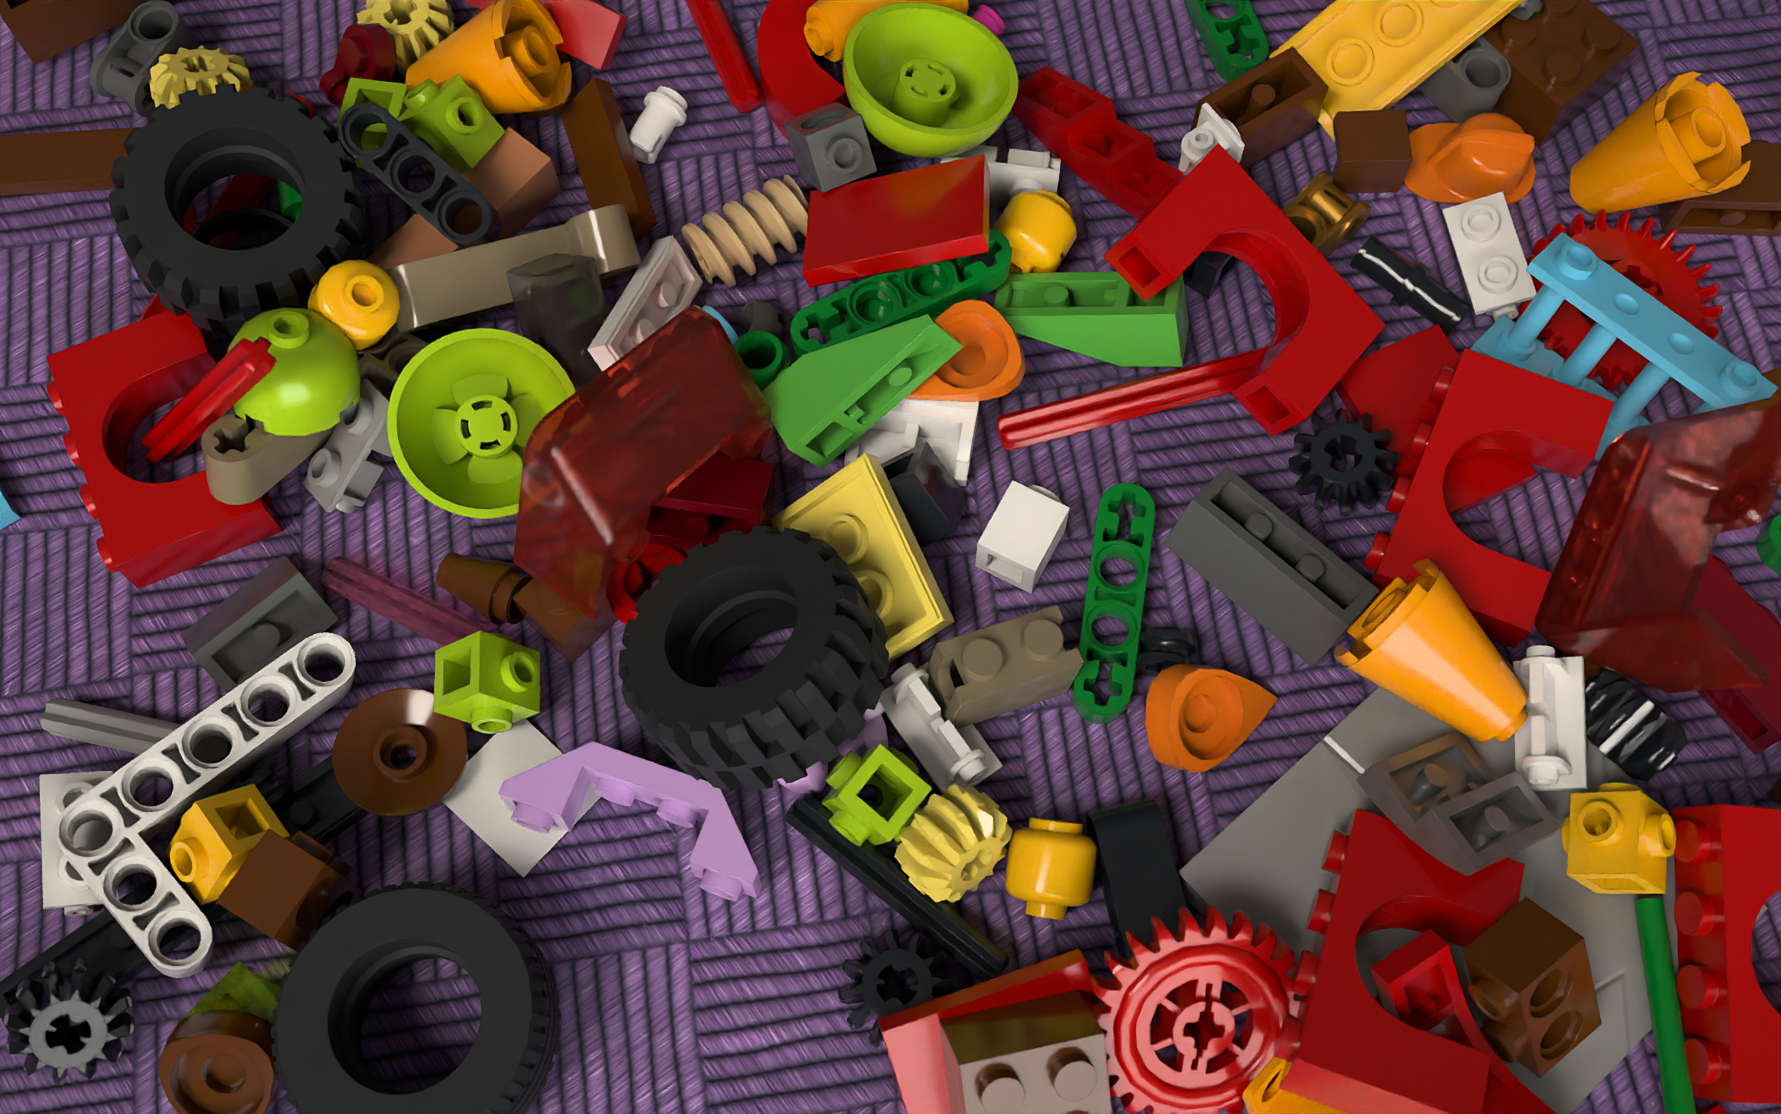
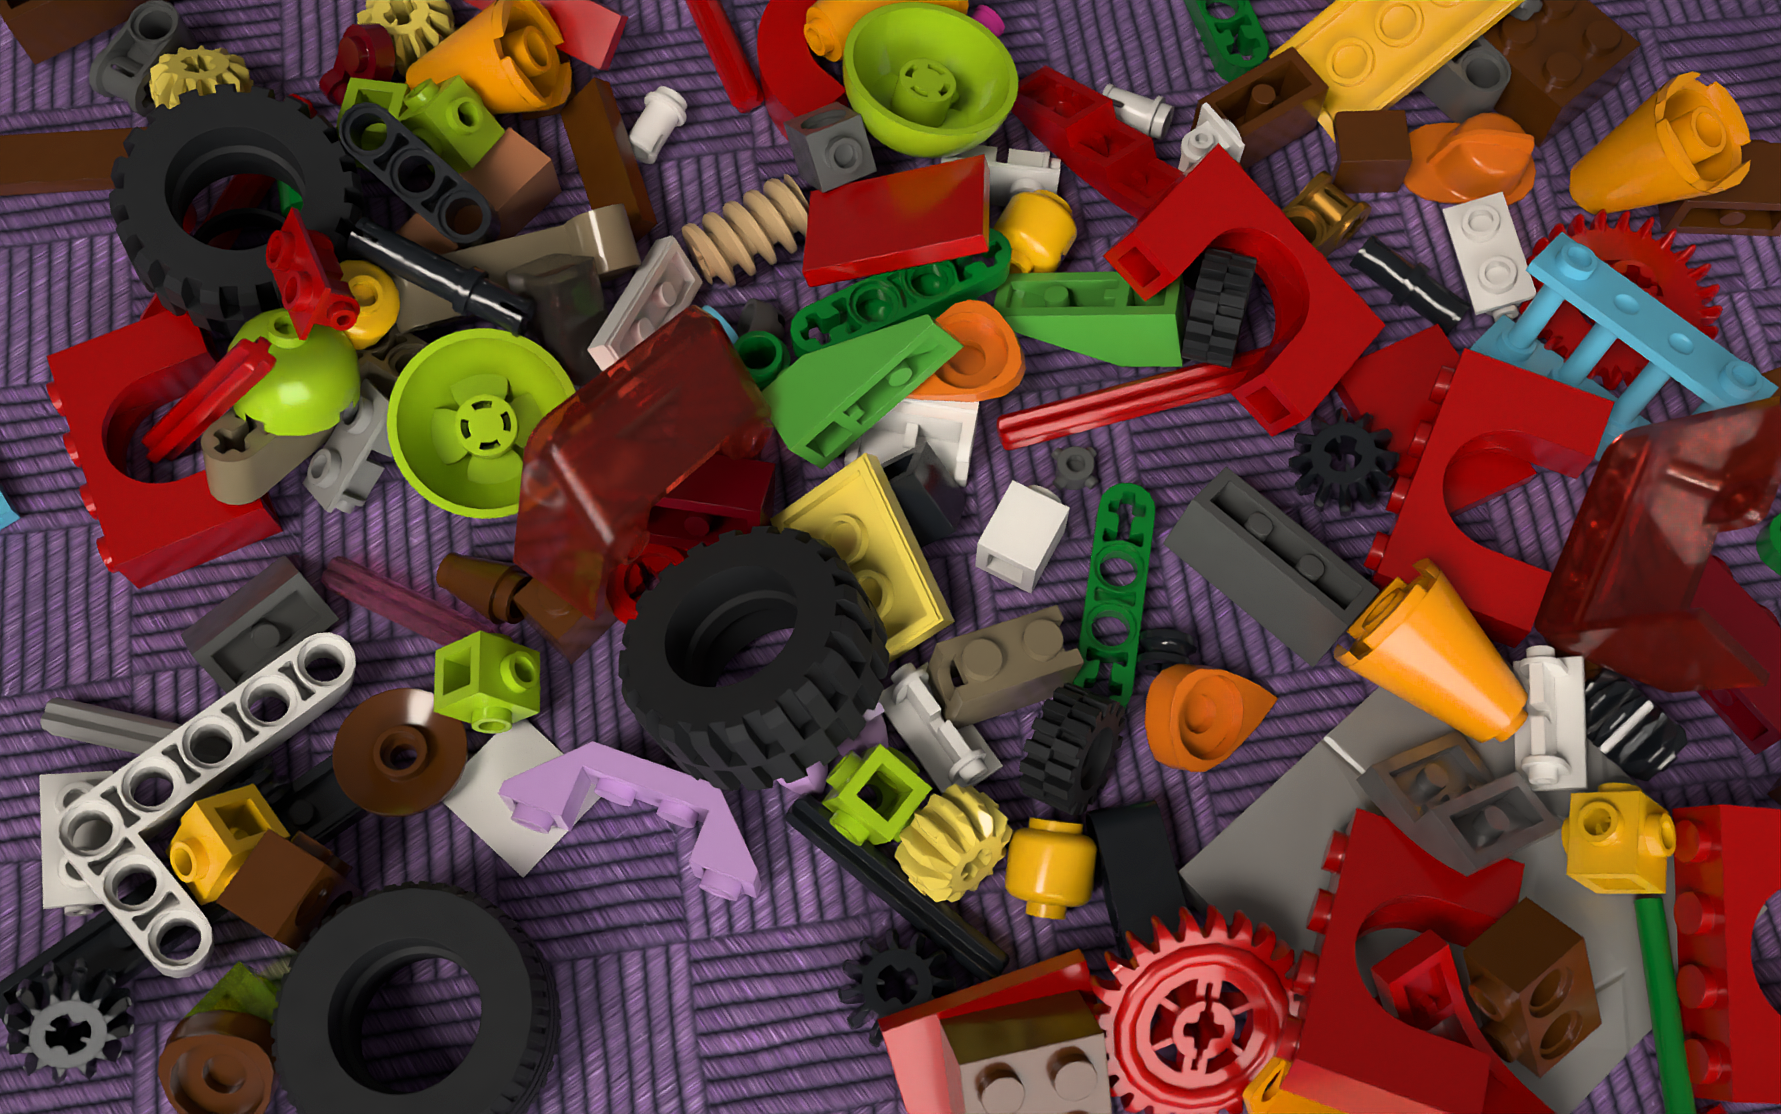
none -> red hinge [266,207,360,341]
none -> black pin [347,216,538,338]
none -> black tyre [1019,683,1125,816]
none -> dark grey piece [1051,446,1098,490]
none -> white pin [1102,84,1174,140]
none -> black tyre [1182,248,1257,368]

